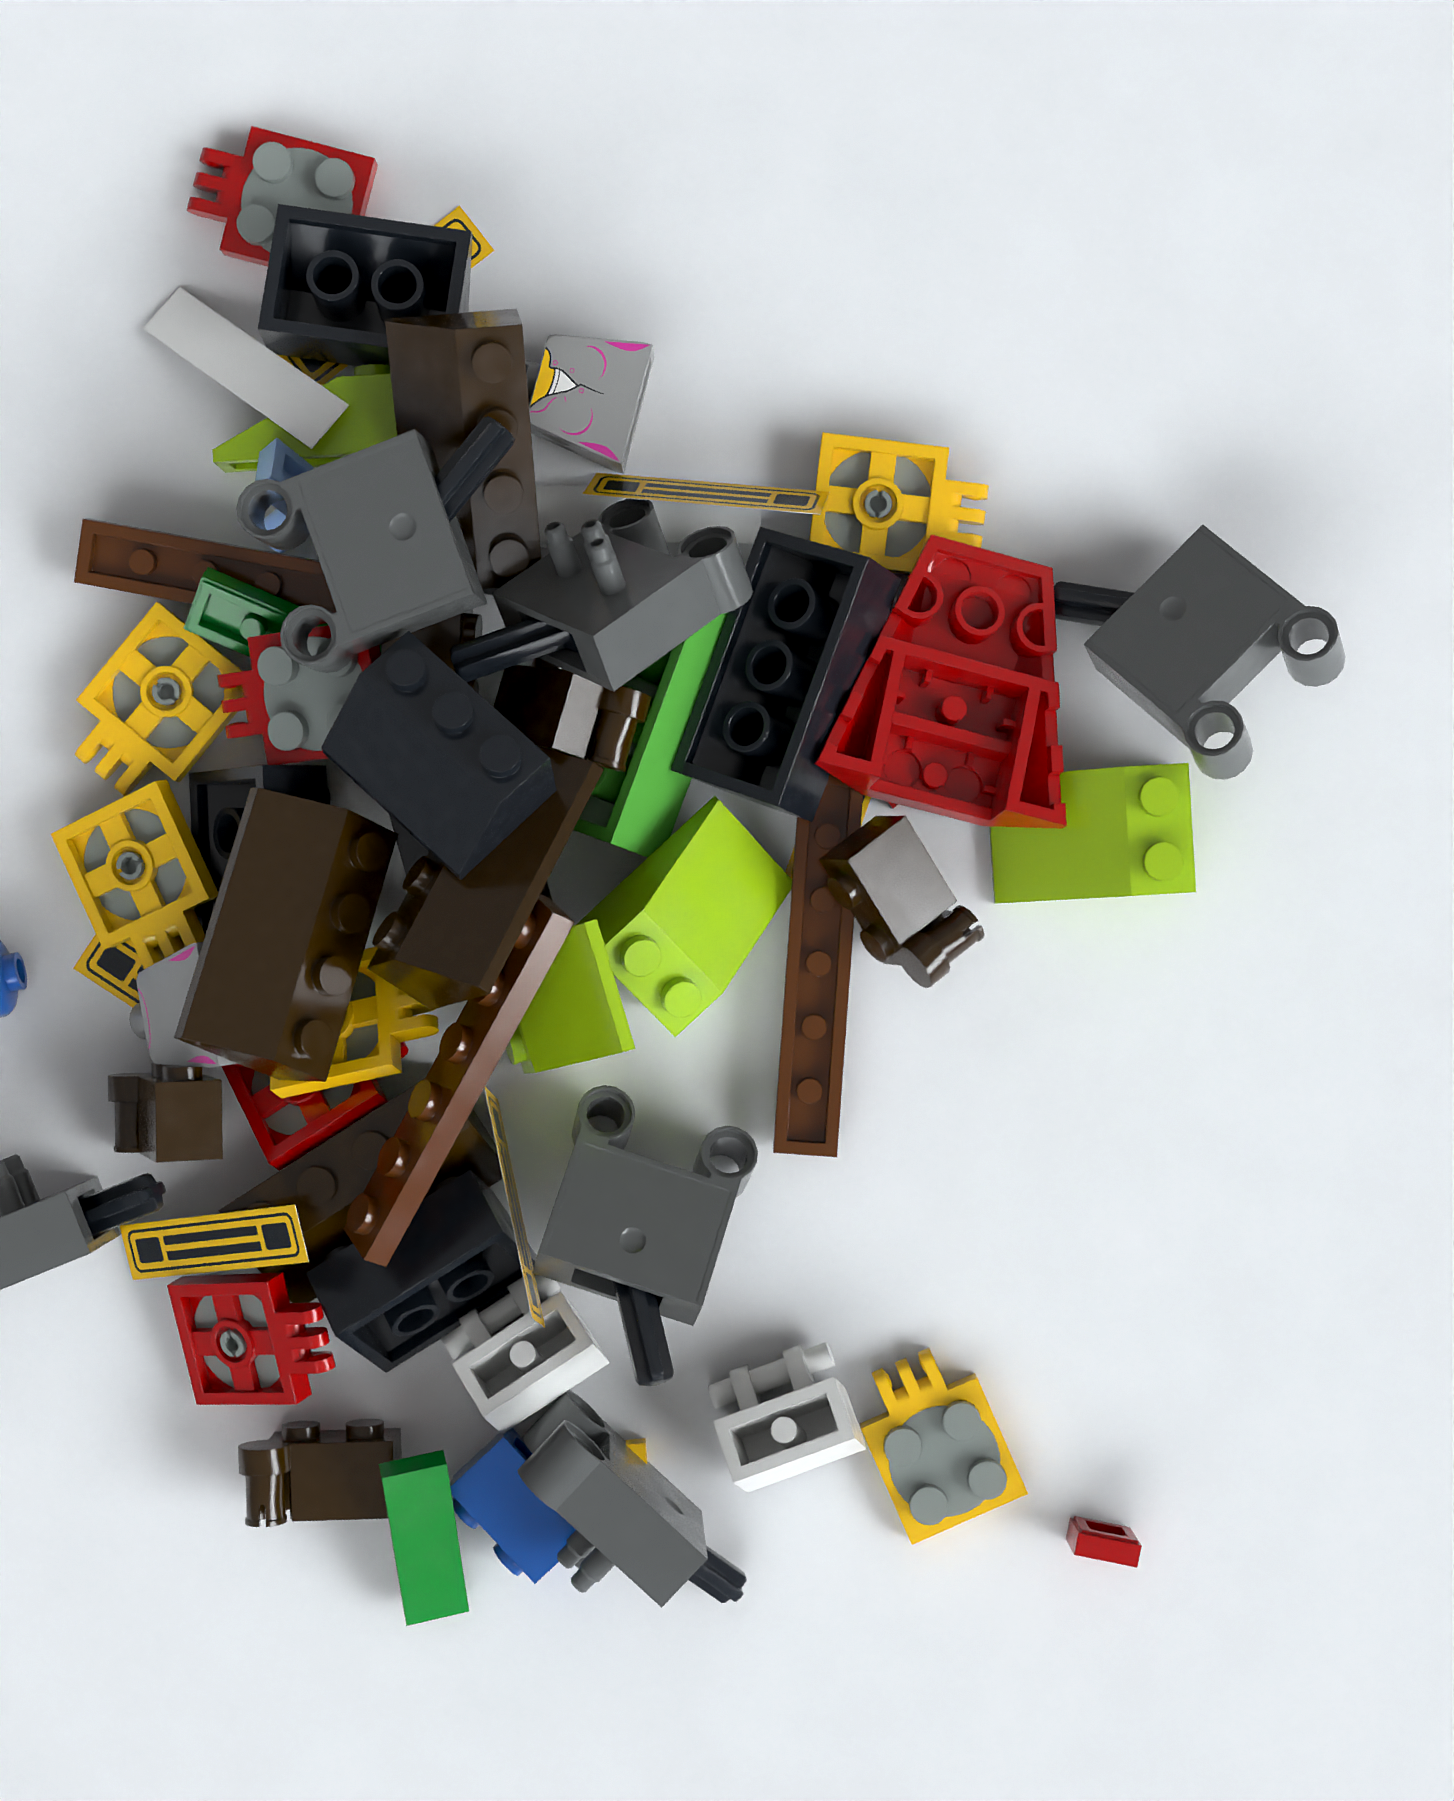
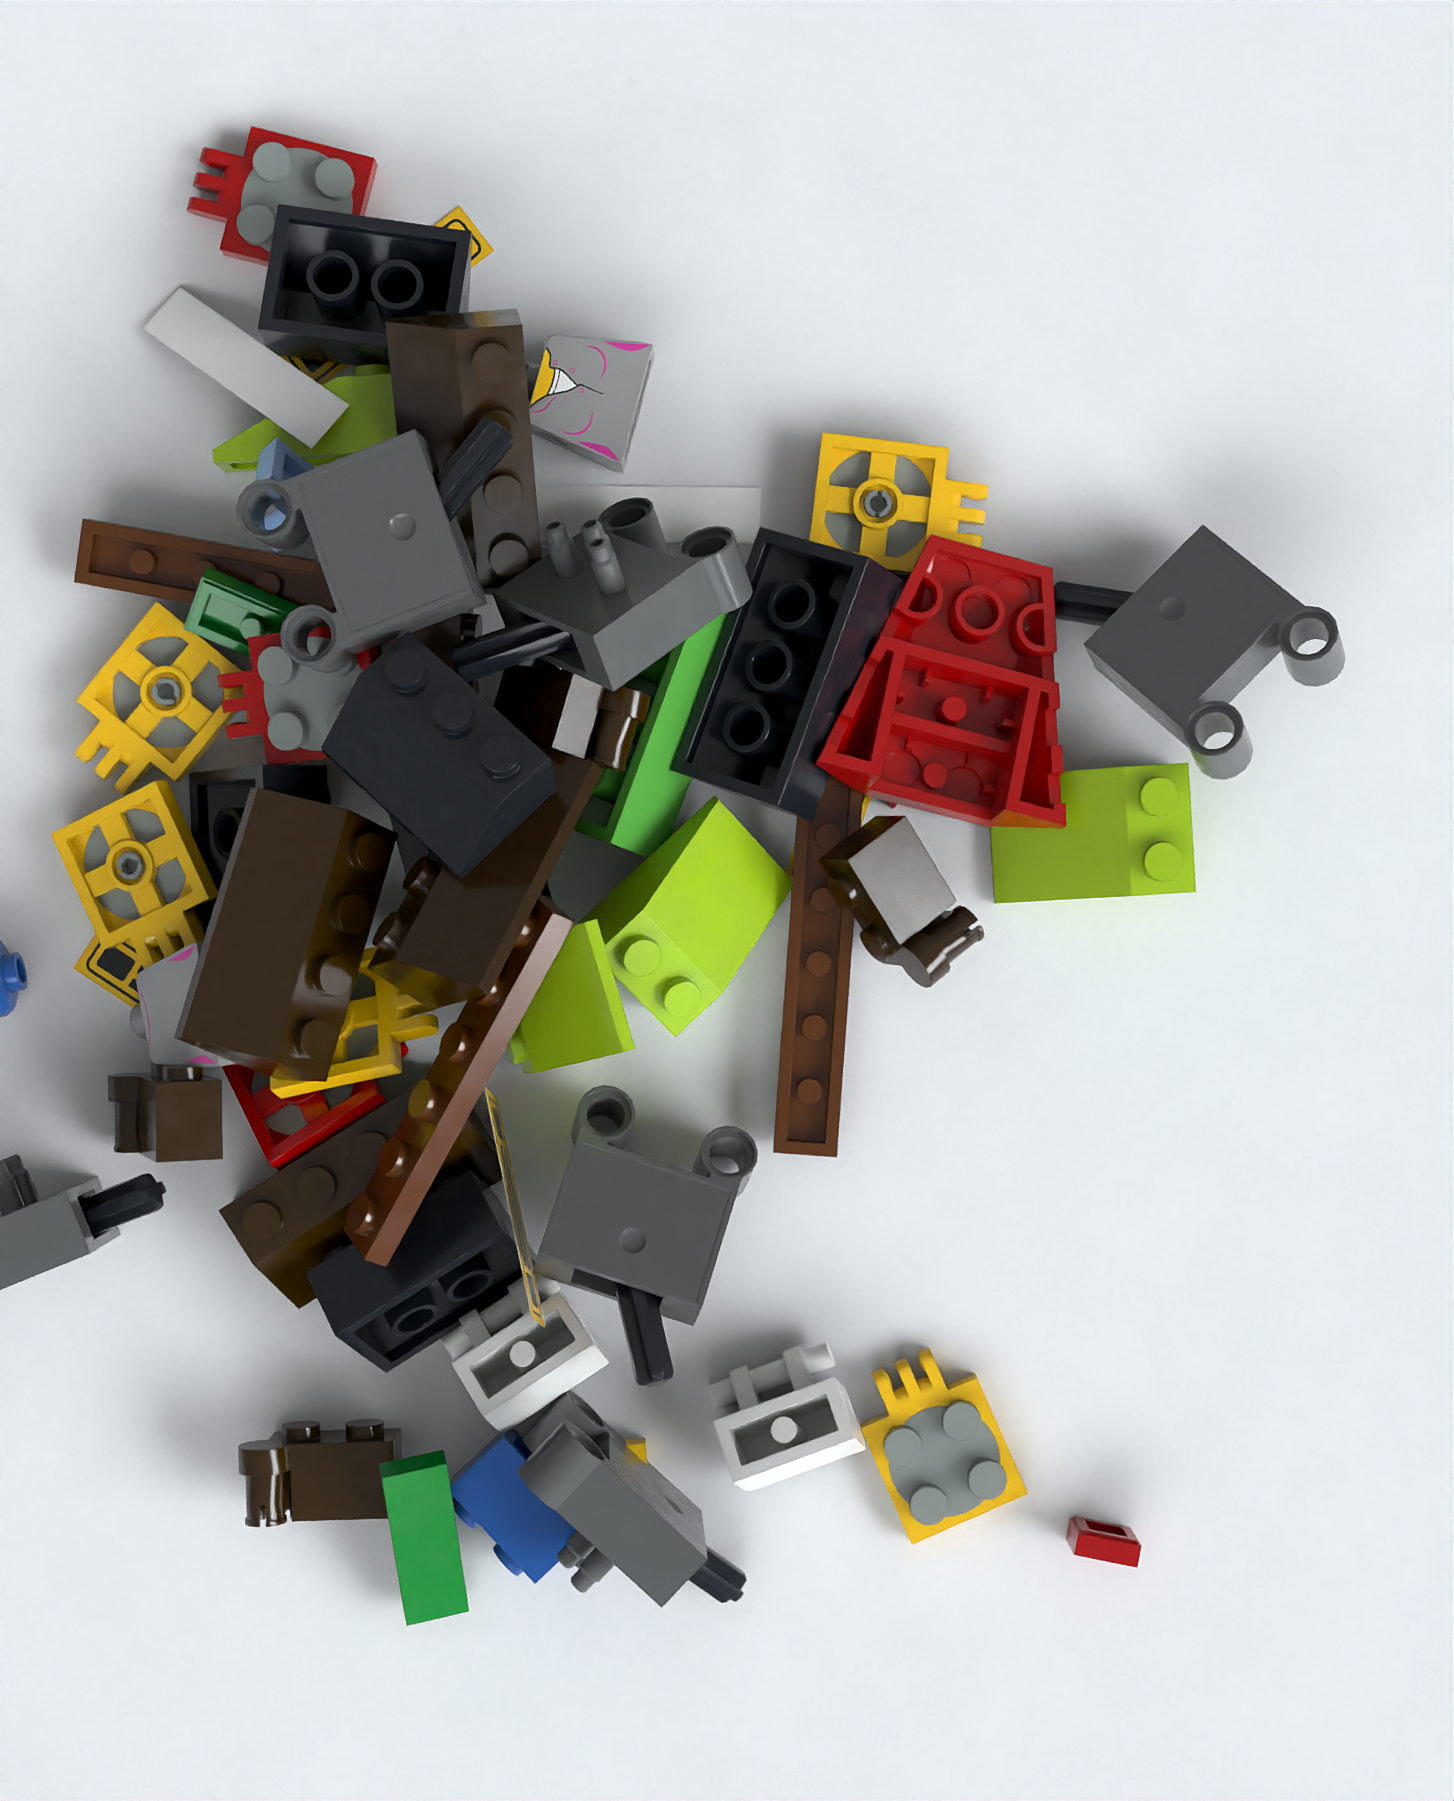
sticker [120,1204,309,1280] -> none
red piece [167,1272,336,1405] -> none
sticker [582,473,830,515] -> none

